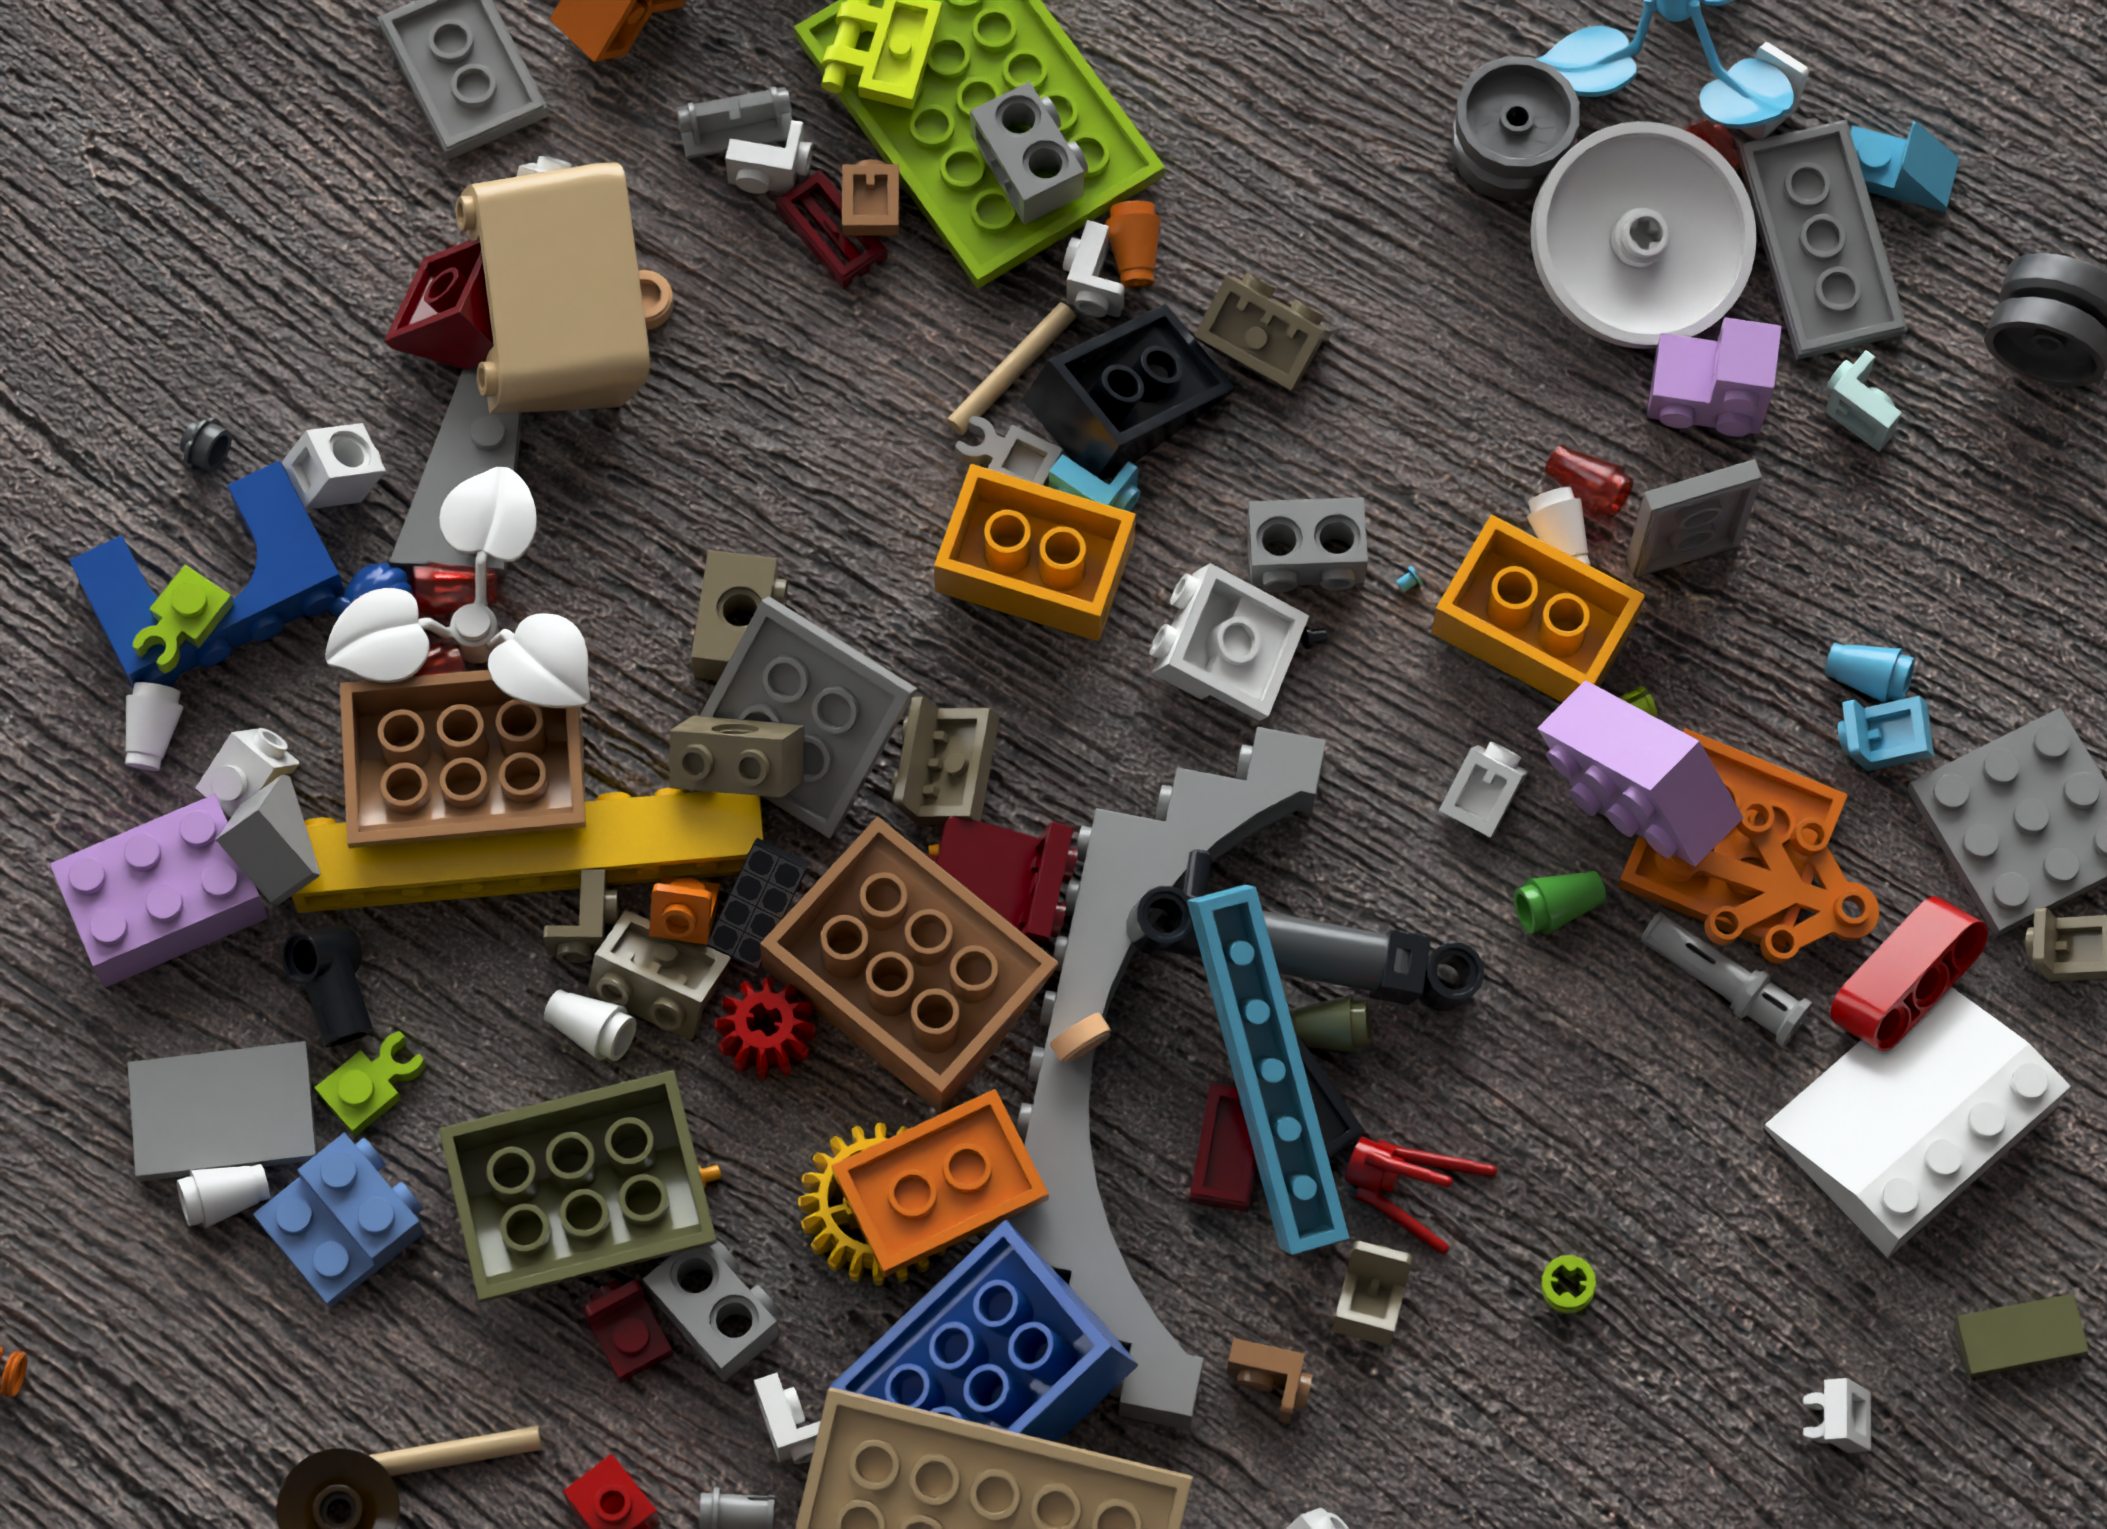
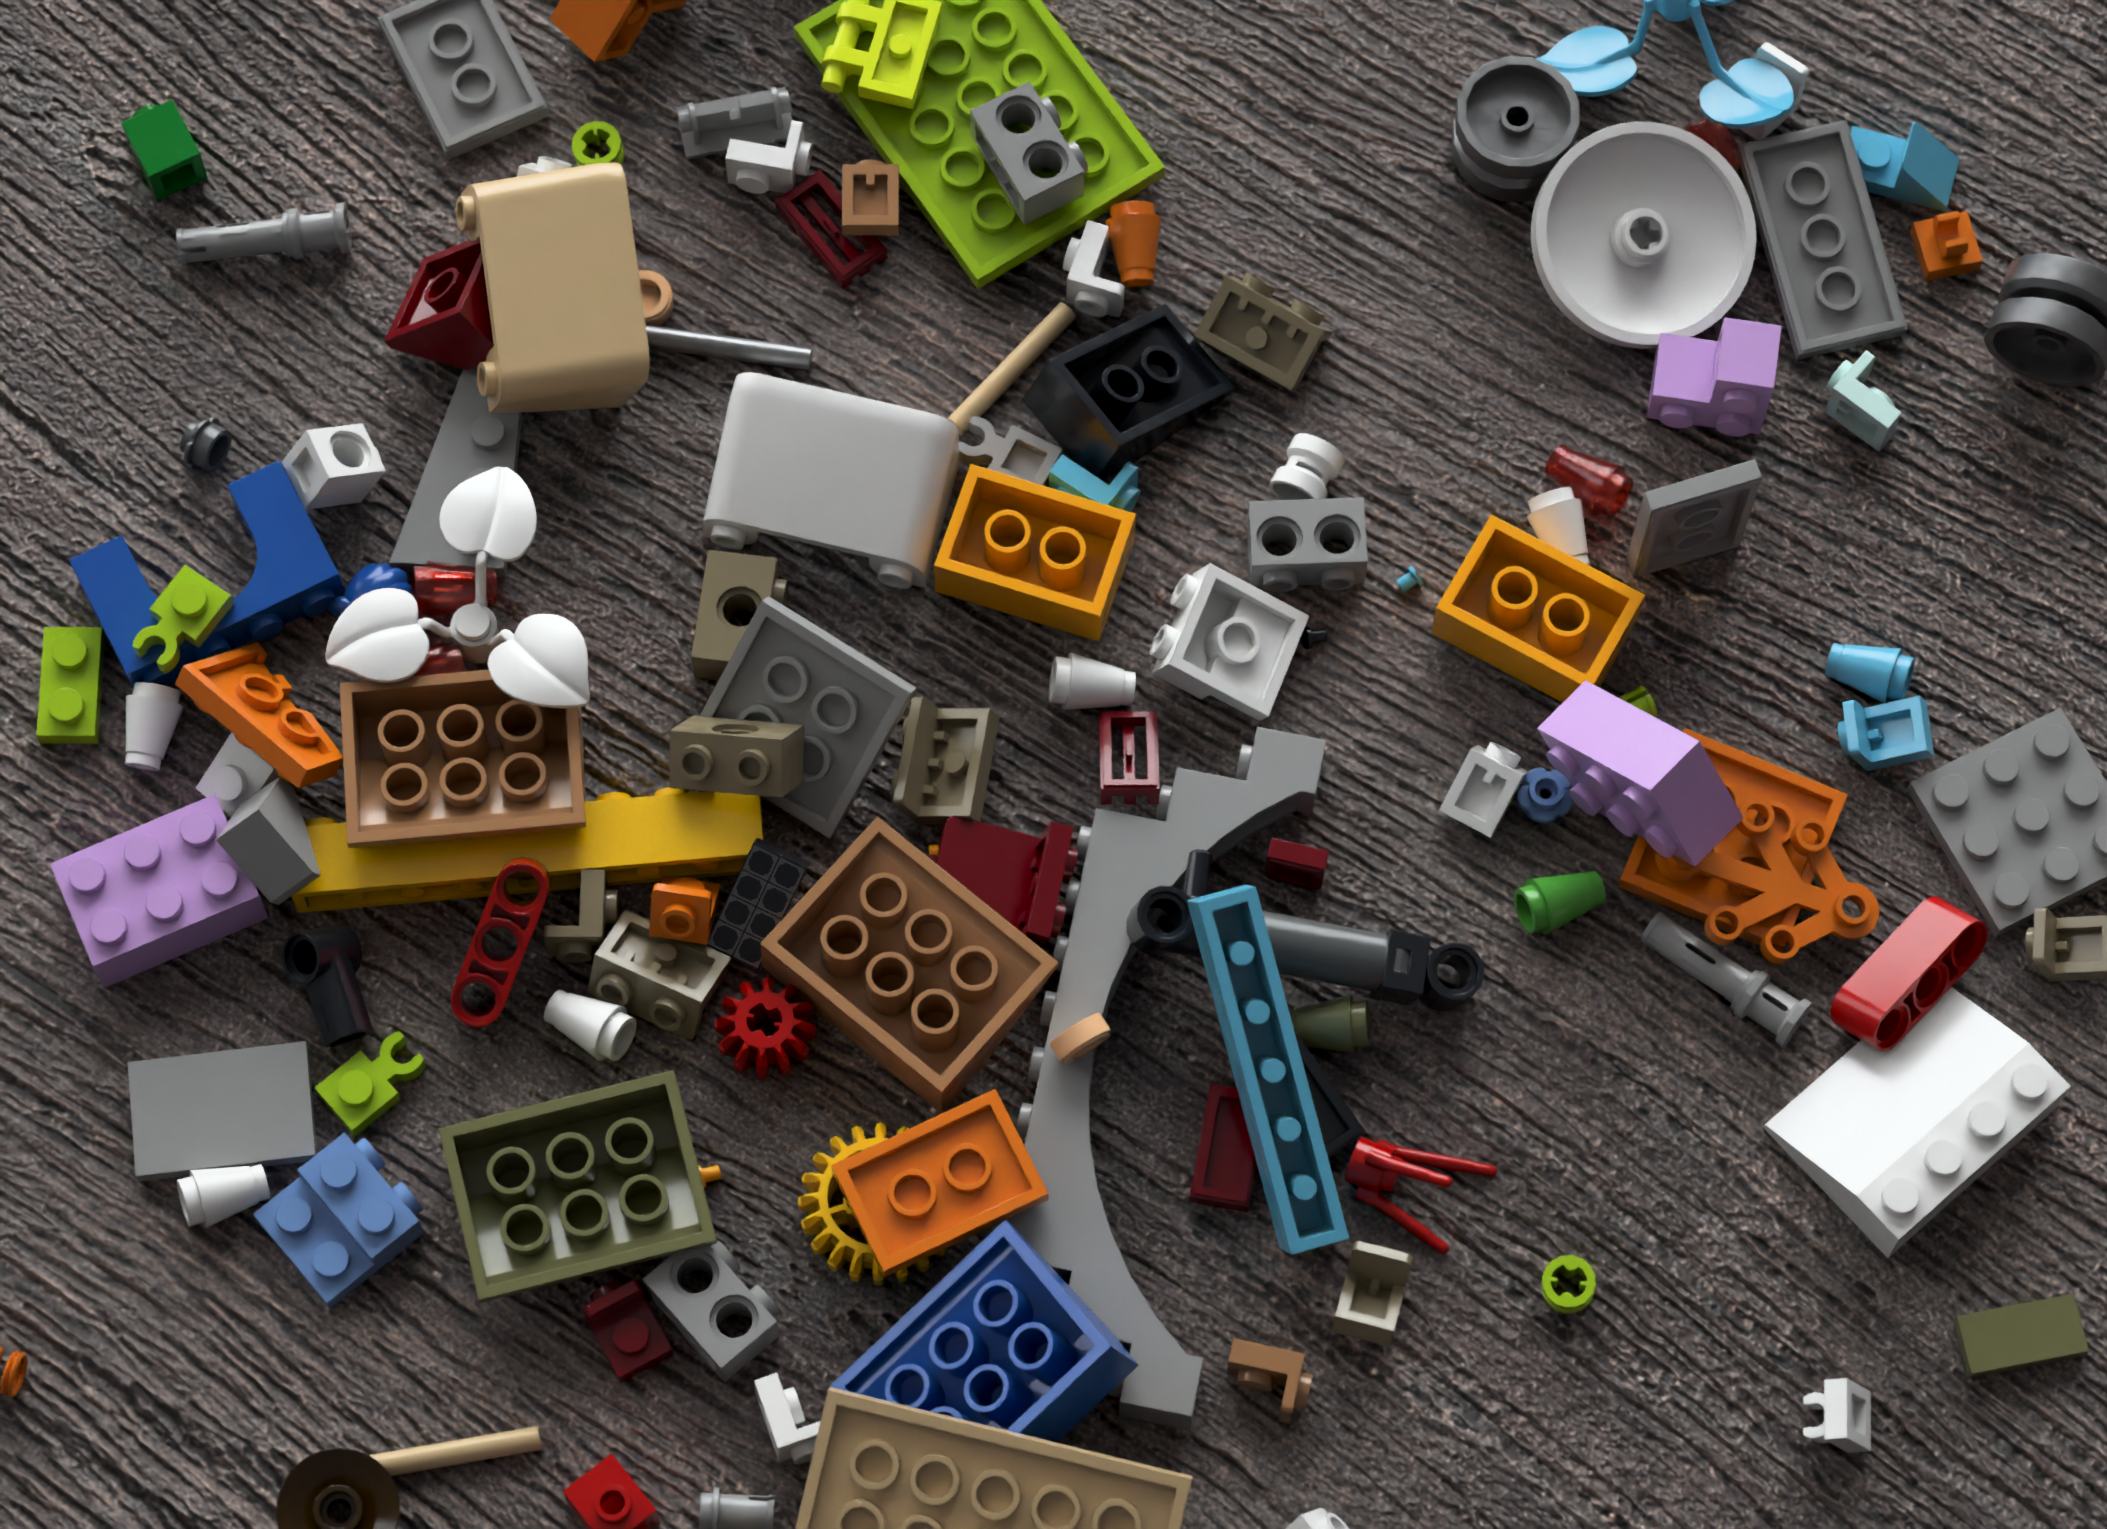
none -> lime plate [36,627,106,744]
none -> green brick [121,99,208,201]
none -> orange wing [175,642,343,789]
none -> light grey pin [176,202,352,265]
none -> red beam [450,857,551,1027]
none -> lime bush [571,121,625,166]
none -> flat silver bar [646,325,813,370]
none -> white windscreen [702,372,960,589]
none -> white cone [1049,652,1136,710]
none -> dark red tile [1099,711,1160,805]
none -> dark red tile [1265,838,1329,890]
none -> white wheel [1269,433,1345,500]
none -> medium blue plate [1516,767,1574,823]
none -> orange tile [1910,211,1983,282]

